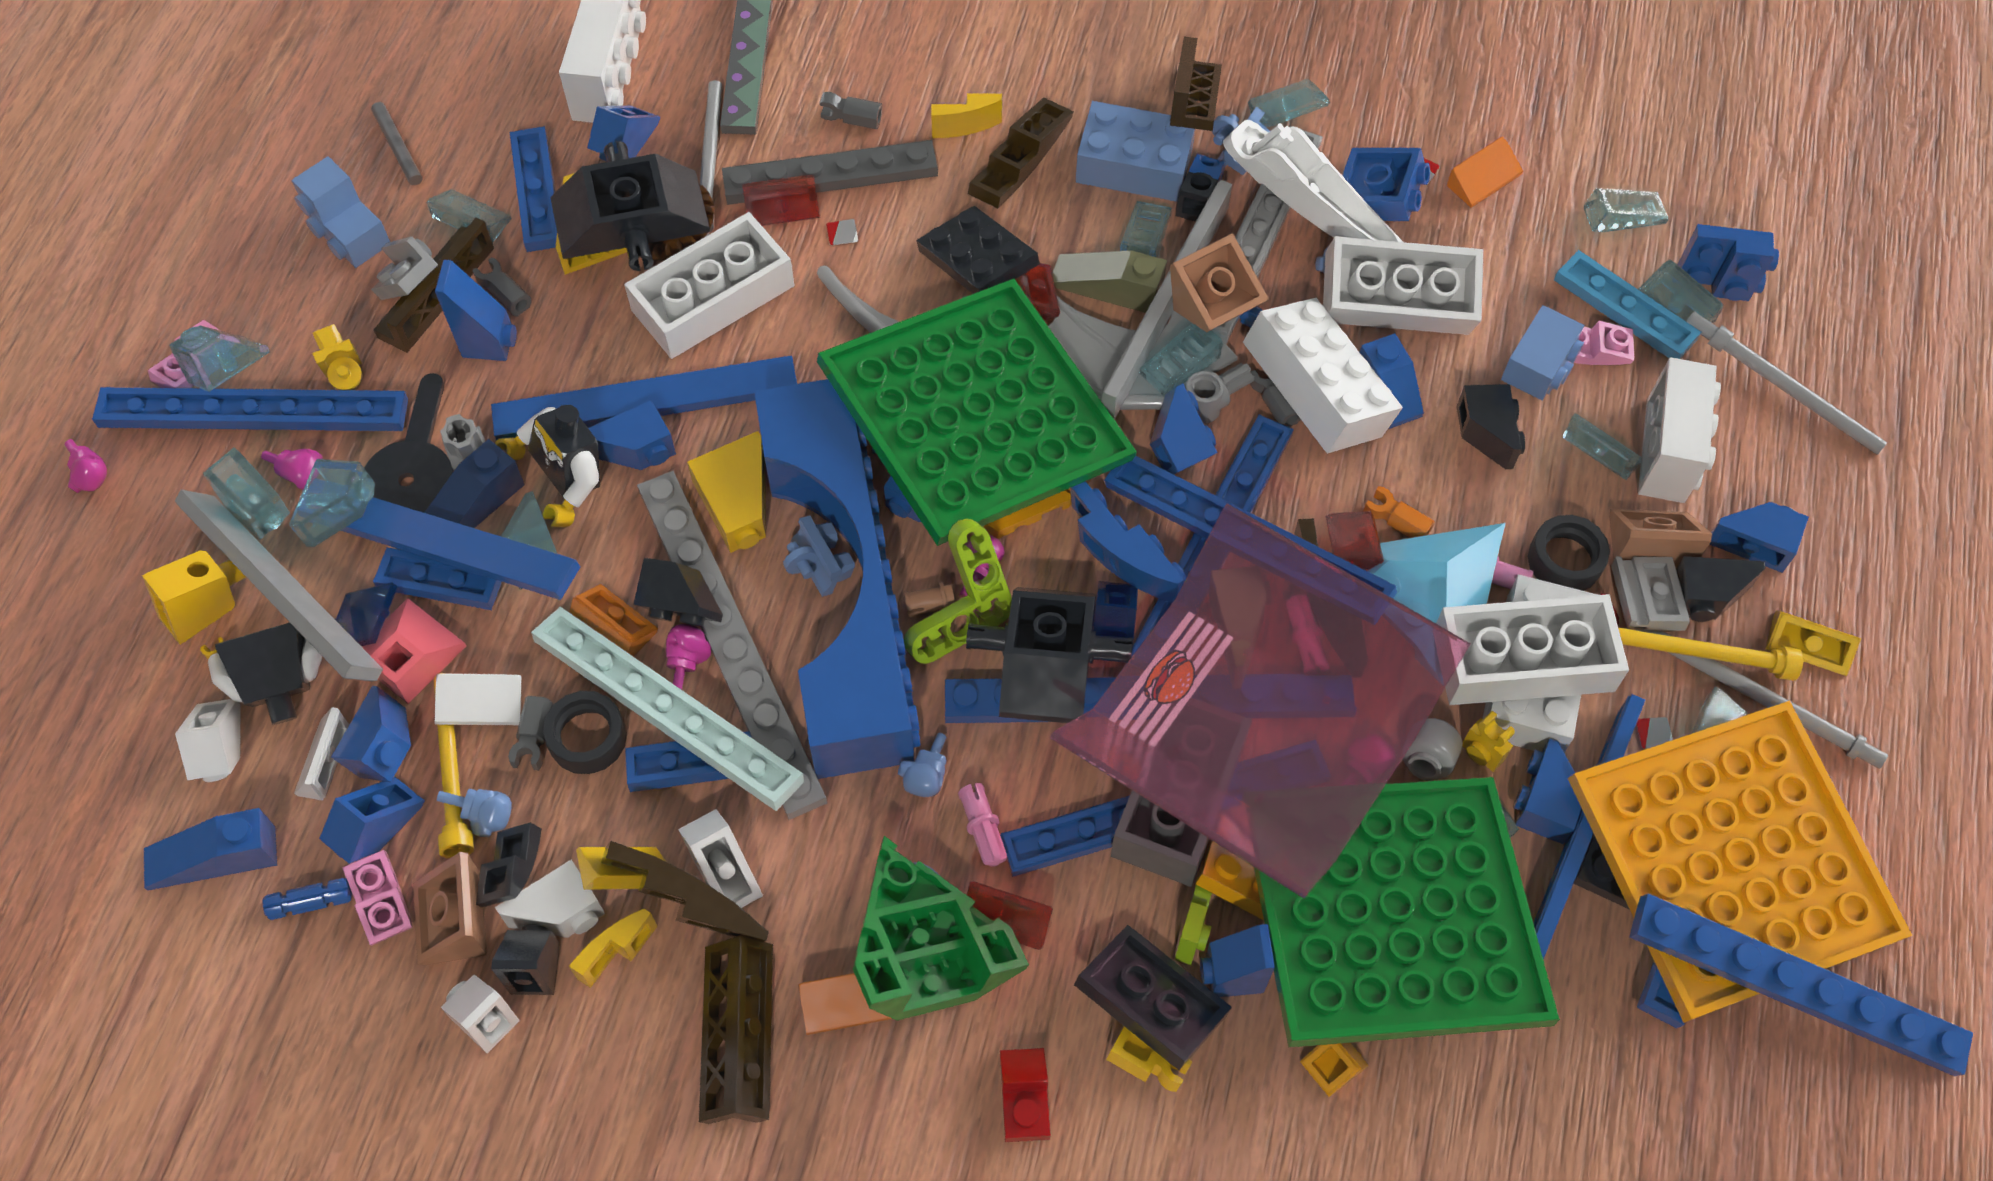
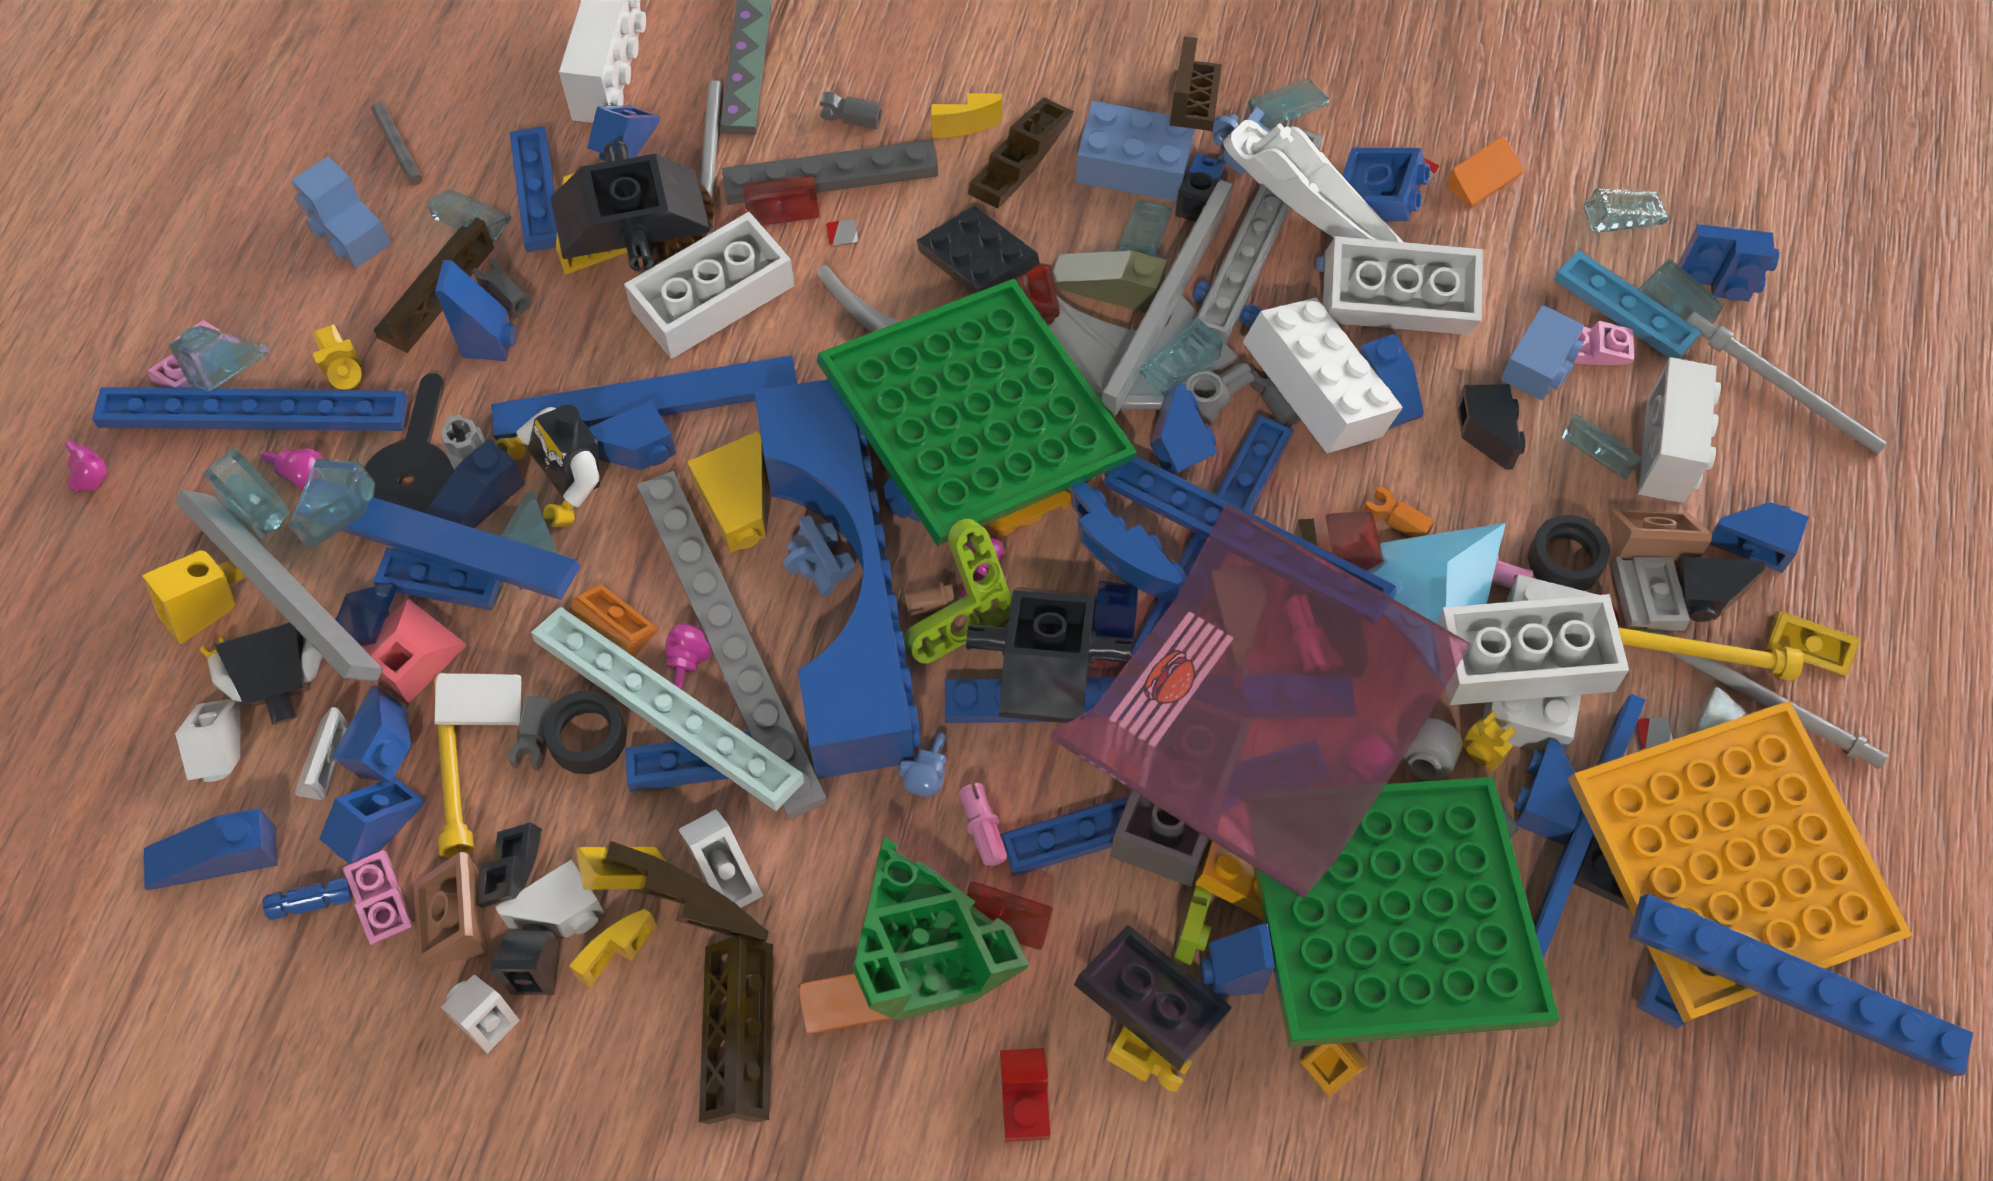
light grey bracket [371,237,438,300] -> none
medium blue piece [437,789,512,837] -> none
black slope [633,558,723,627] -> none
nougat slope [1170,233,1269,332] -> none

